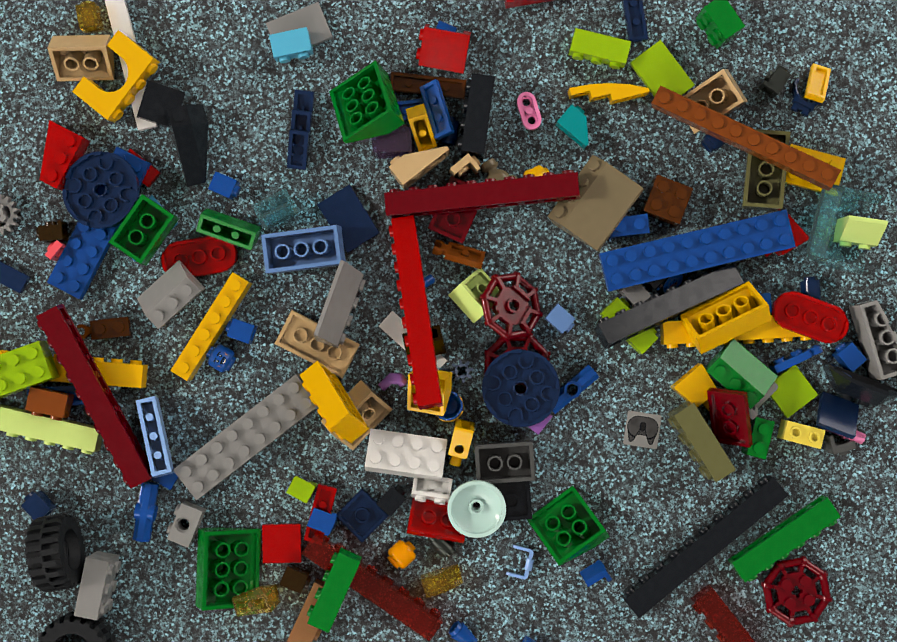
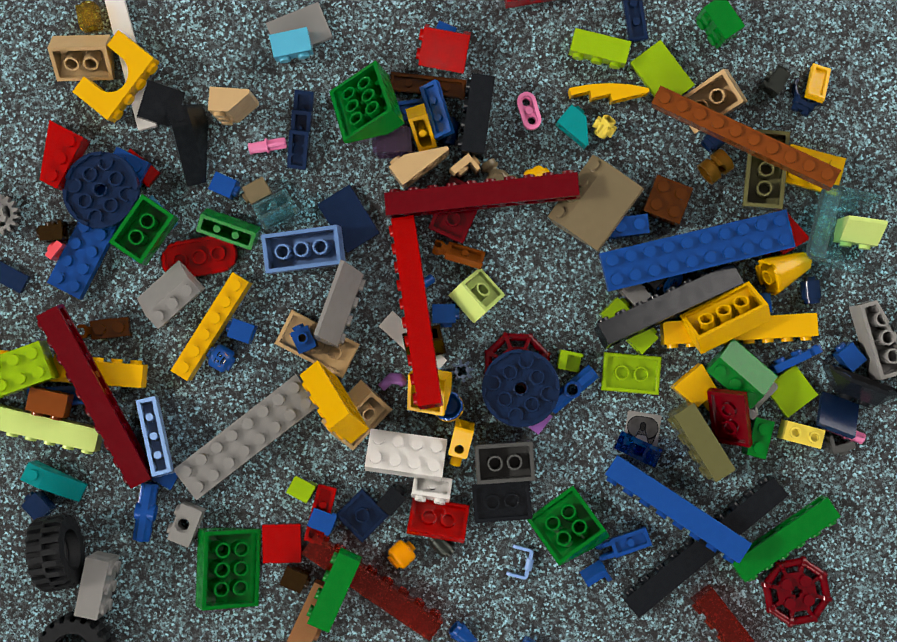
clear yellow slope [232,584,280,617] -> none
clear yellow slope [421,564,463,598] -> none
light aqua dish [447,480,506,538] -> none
dark red plate [479,271,543,342] -> none
medium blue brick [544,304,575,334] -> none
red tile [772,291,849,344] -> none
none -> teal slope [20,460,88,502]
none -> tan slope [208,87,259,126]
none -> dark tan brick [242,177,274,207]
none -> bright pink axle [248,137,287,155]
none -> blue brick [290,323,319,354]
none -> blue brick [432,304,459,327]
none -> lime panel [556,350,584,372]
none -> light yellow gear [592,115,617,139]
none -> blue hinge [596,526,652,561]
none -> lime tile [601,352,662,395]
none -> blue brick [604,455,752,564]
none -> clear blue slope [614,431,663,467]
none -> pearl gold wheel [697,149,734,185]
none -> yellow cone [755,252,812,295]

